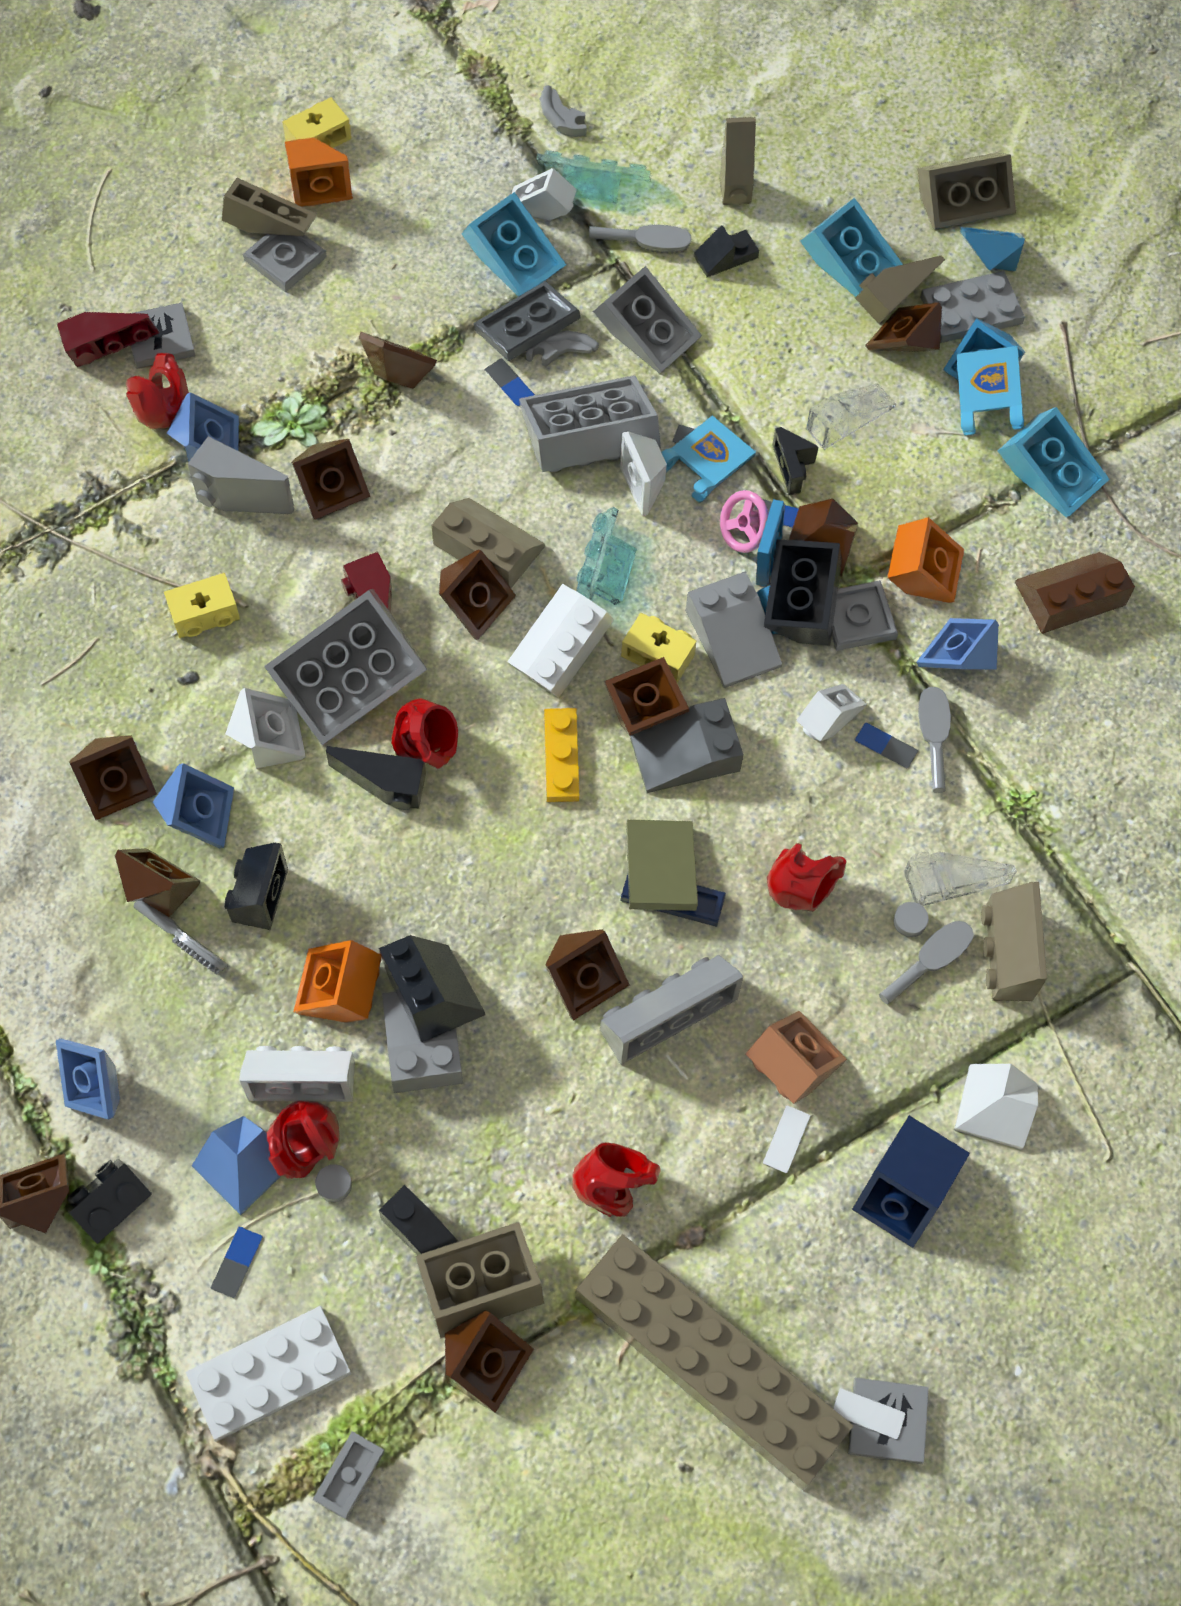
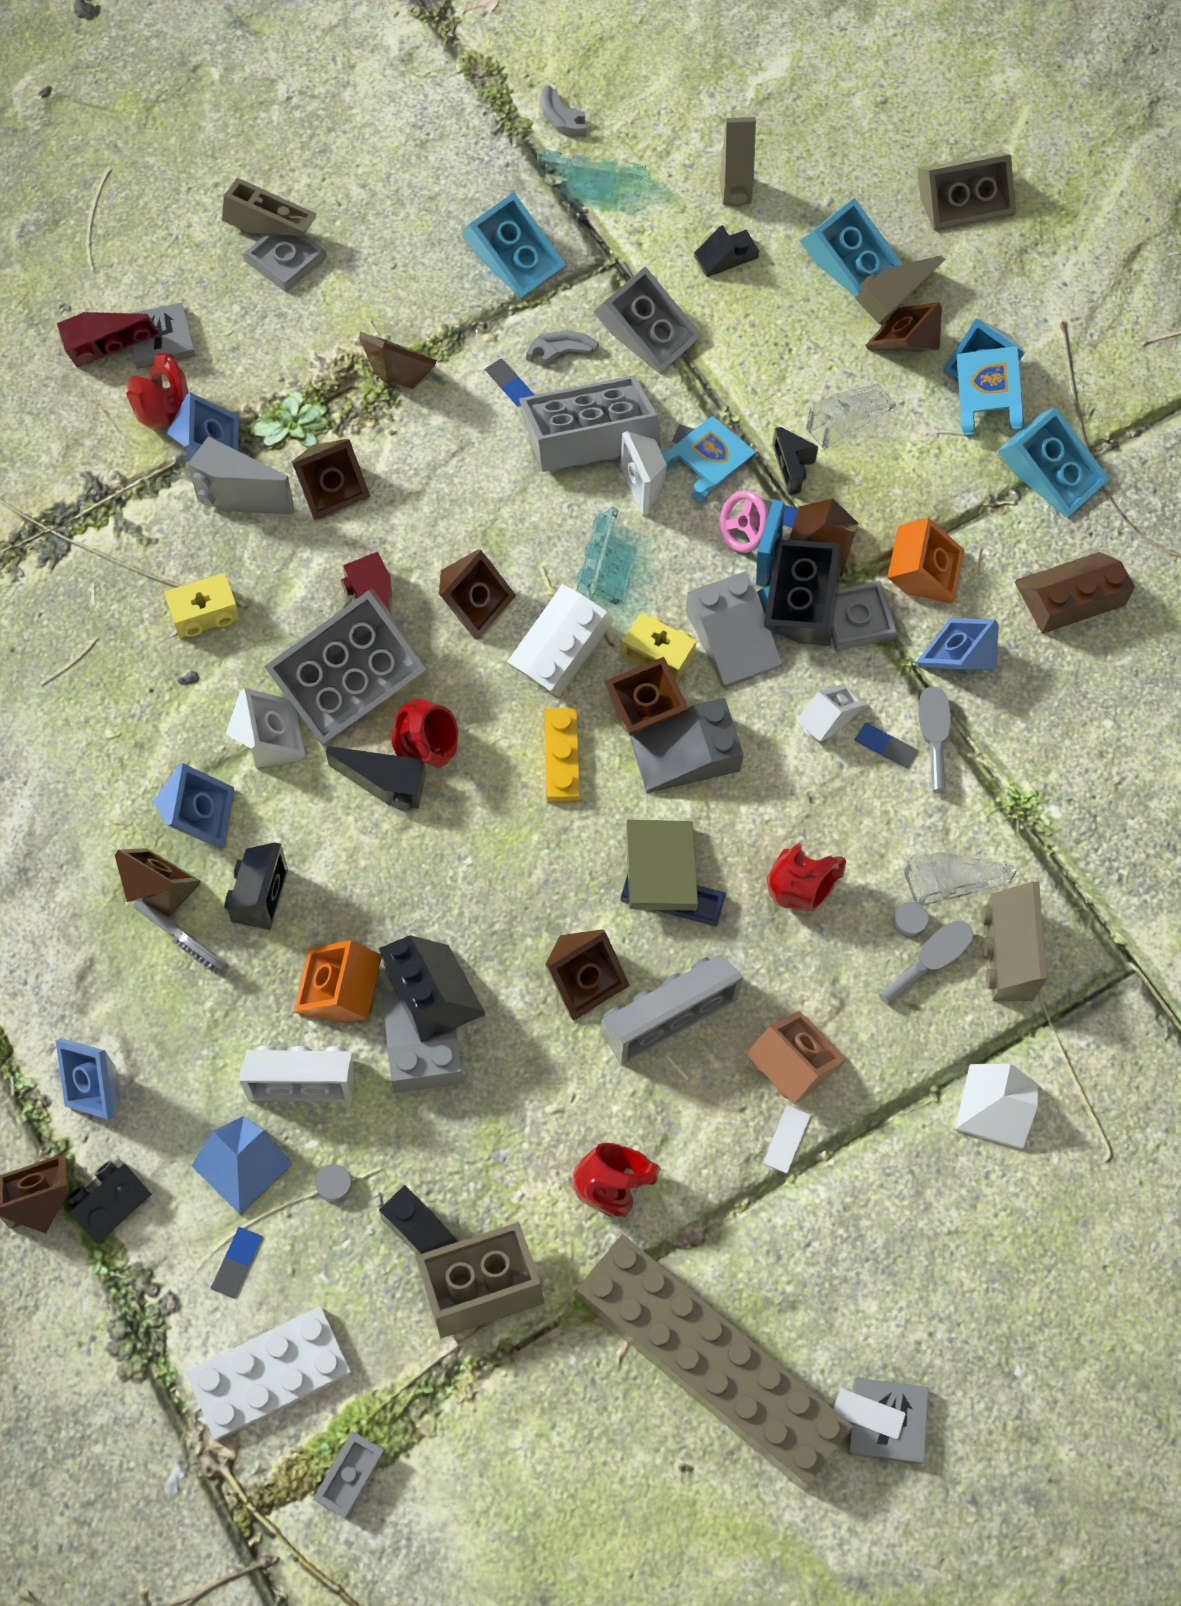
reddish brown slope [69,735,157,820] -> none
red helmet [267,1100,340,1178] -> none
light yellow brick [282,97,352,148] -> none
orange slope [285,137,353,207] -> none
dark tan slope [432,498,545,588] -> none
reddish brown slope [445,1311,534,1413] -> none
dark grey tile [474,281,581,361] -> none
white slope [512,168,577,221] -> none
light grey piece [589,225,691,254] -> none
dark blue slope [852,1115,970,1248] -> none
light grey plate [920,271,1025,343] -> none
dark azure slope [960,227,1025,271] -> none

